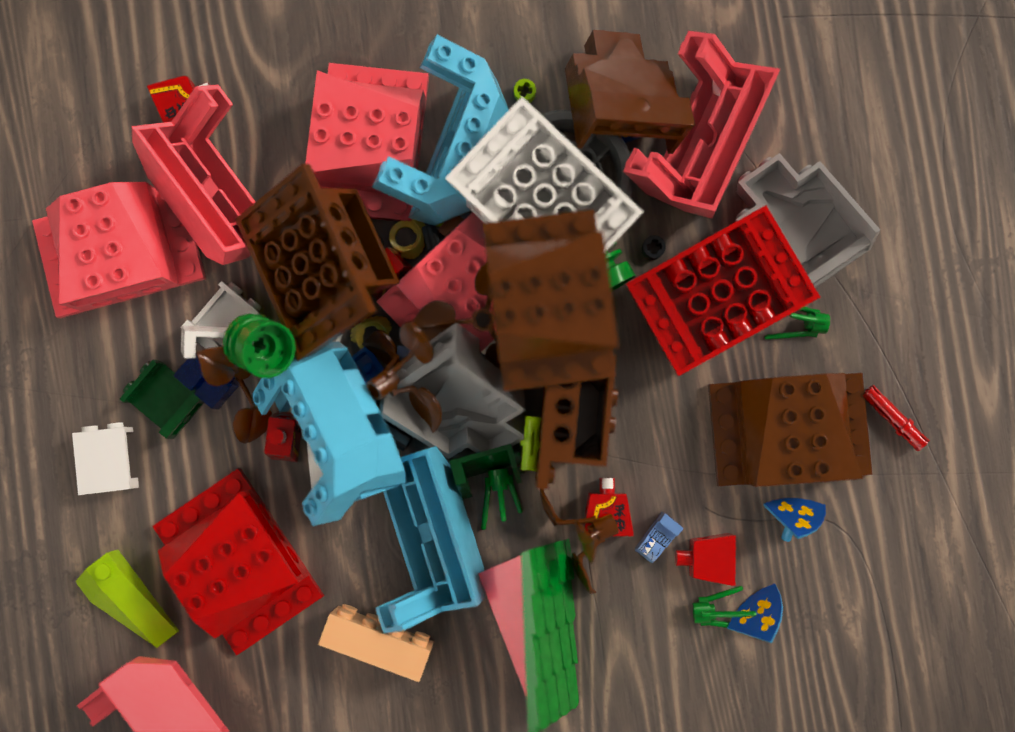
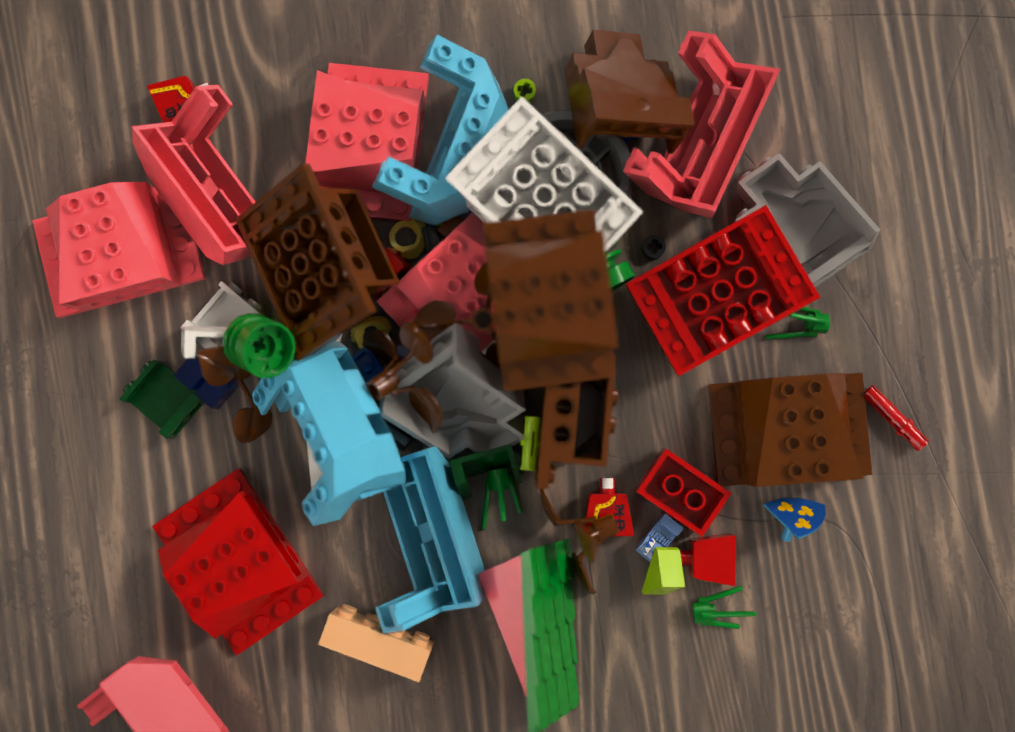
white panel [72,422,139,495] -> none
lime wedge [75,550,179,648] -> none
red torso [264,411,302,462] -> none
blue shield [727,584,783,643] -> none
none -> red brick [634,448,732,537]
none -> lime slope [642,547,685,595]

